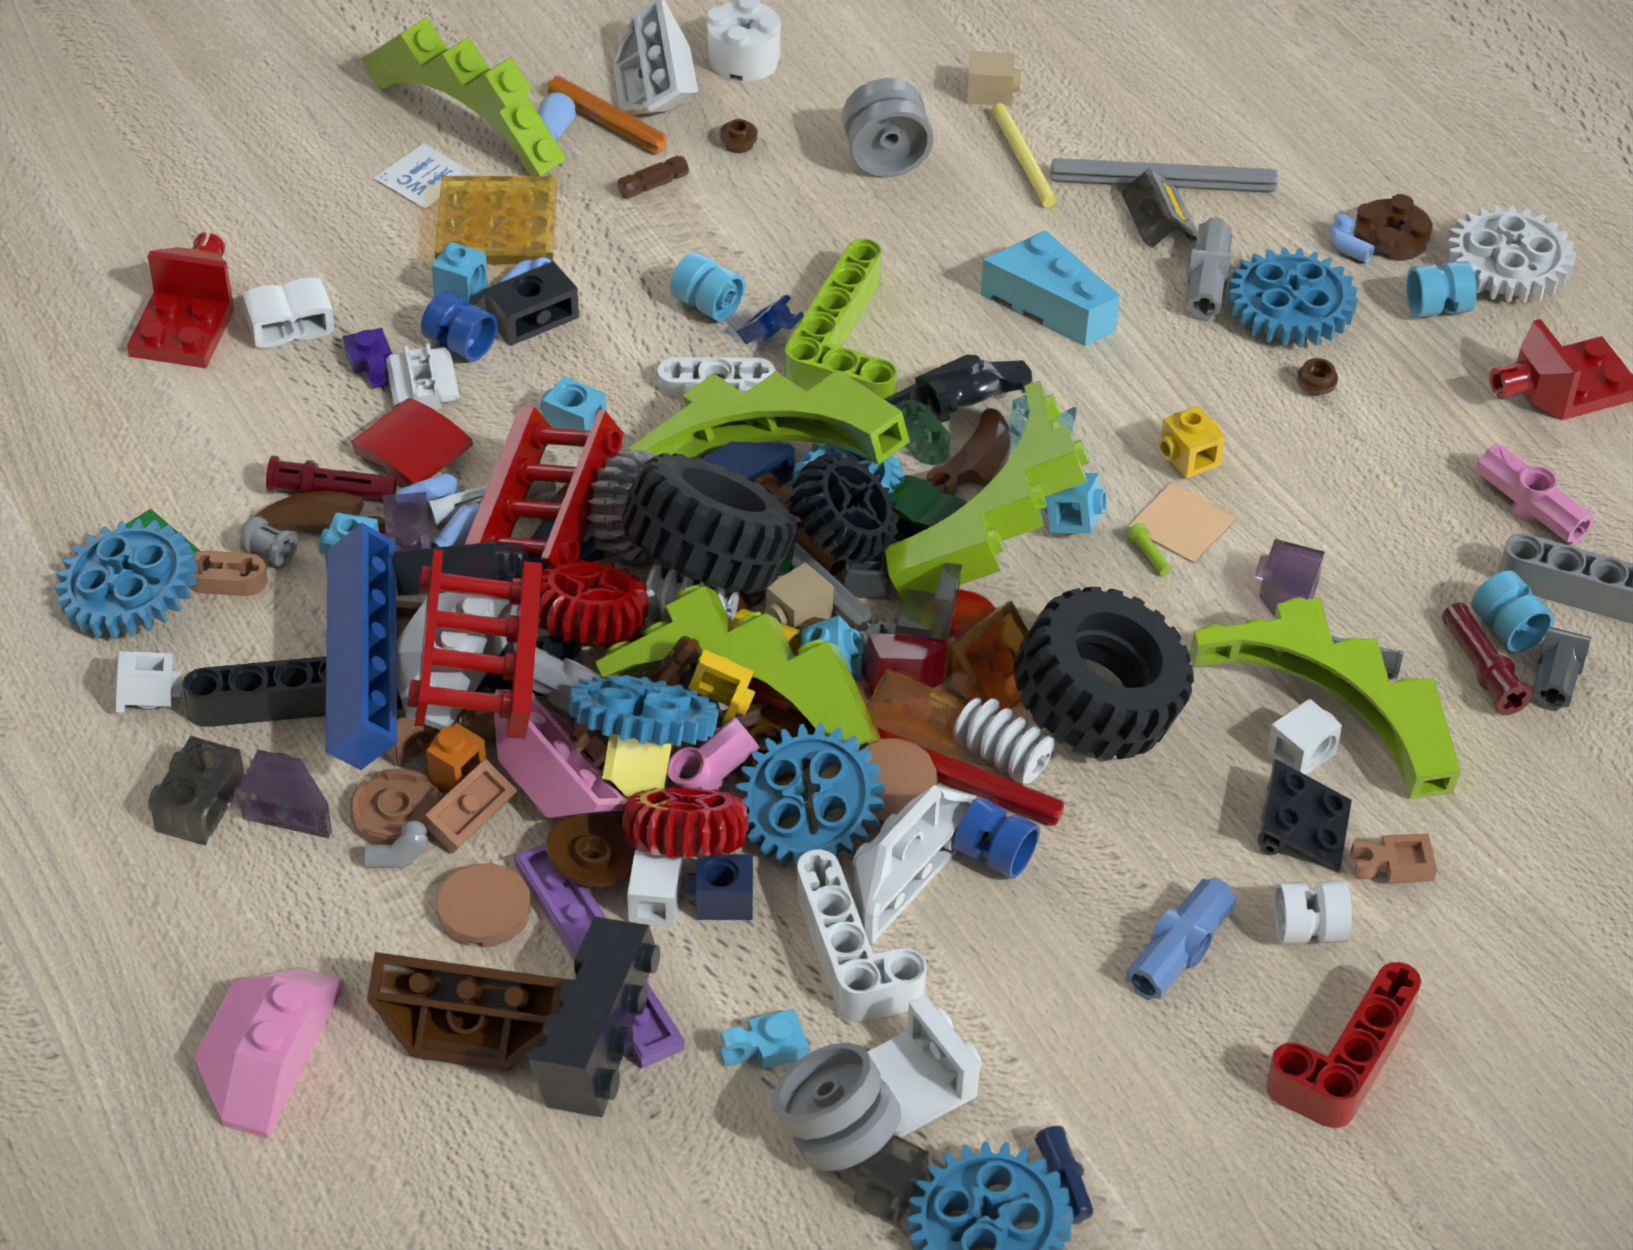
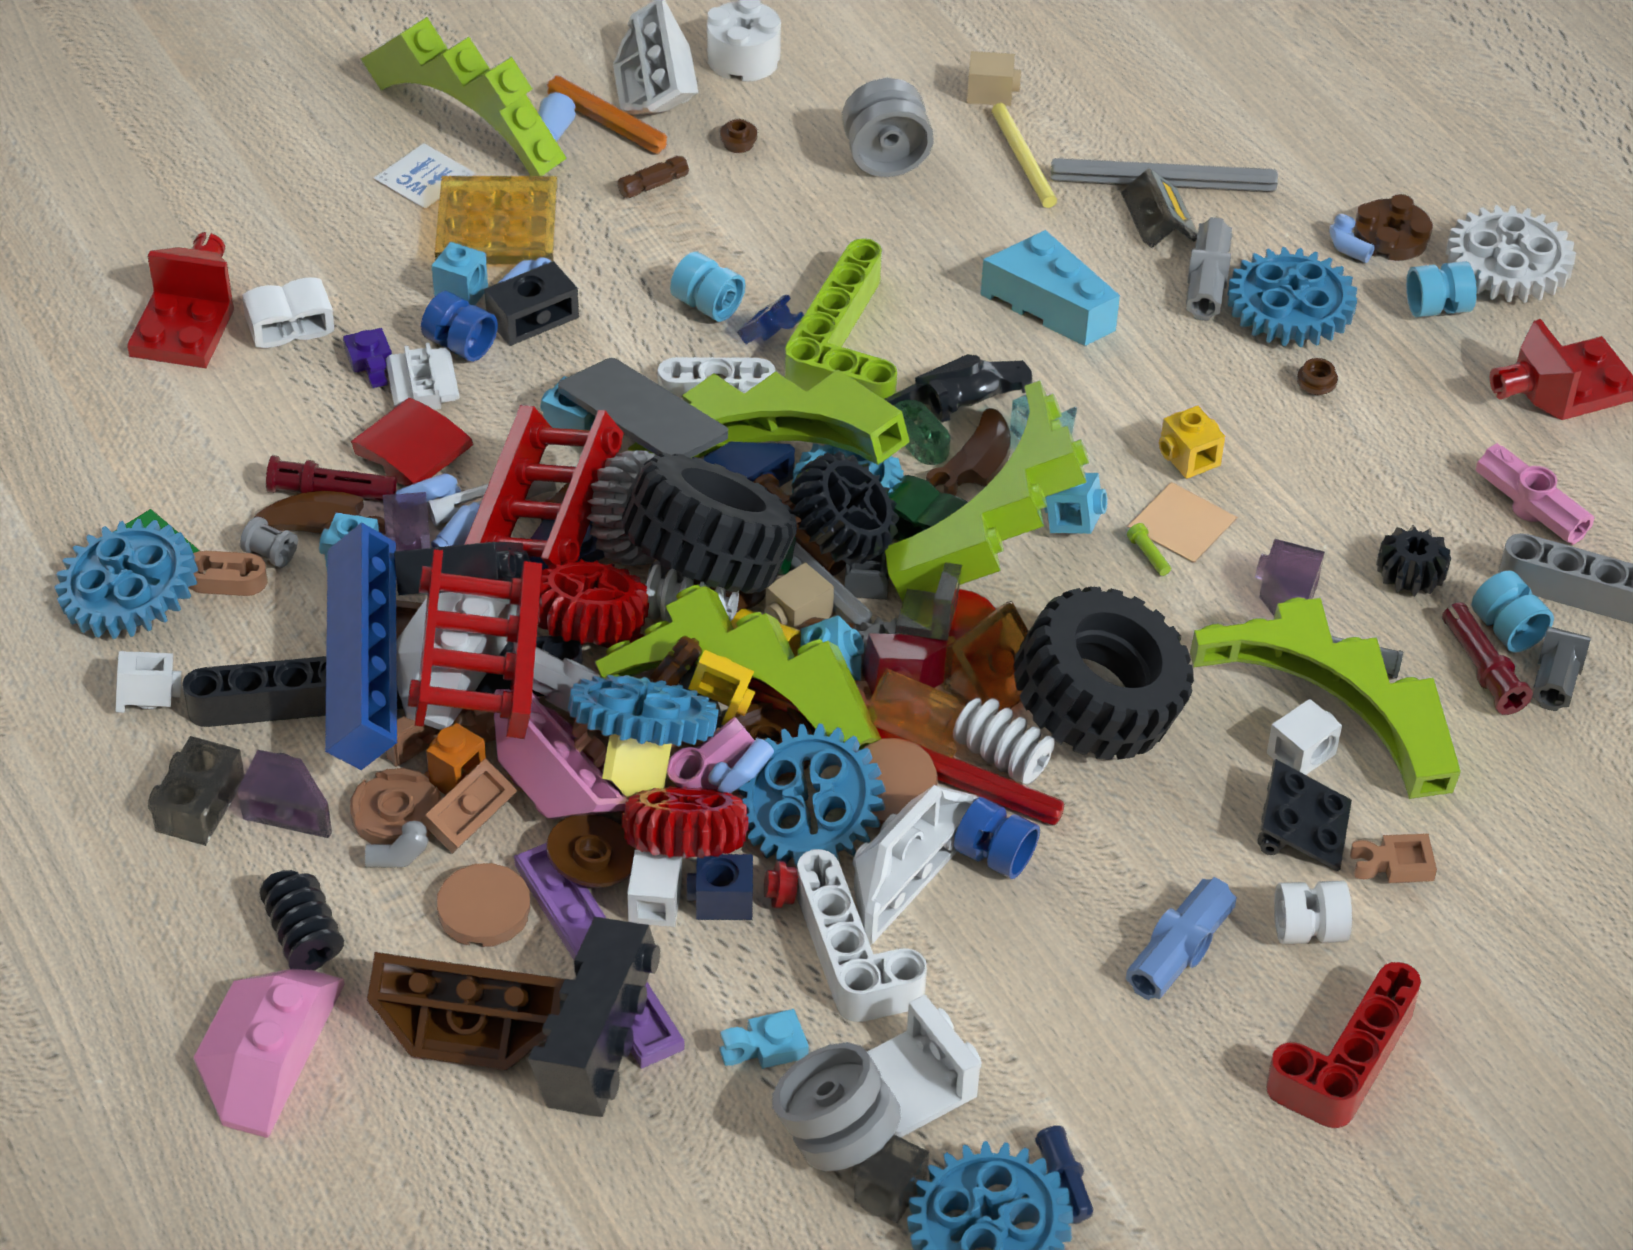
none -> black piece [259,870,344,971]
none -> dark grey piece [558,358,728,458]
none -> light blue arm [708,738,774,793]
none -> red plate [764,861,798,909]
none -> black gear [1376,525,1451,597]

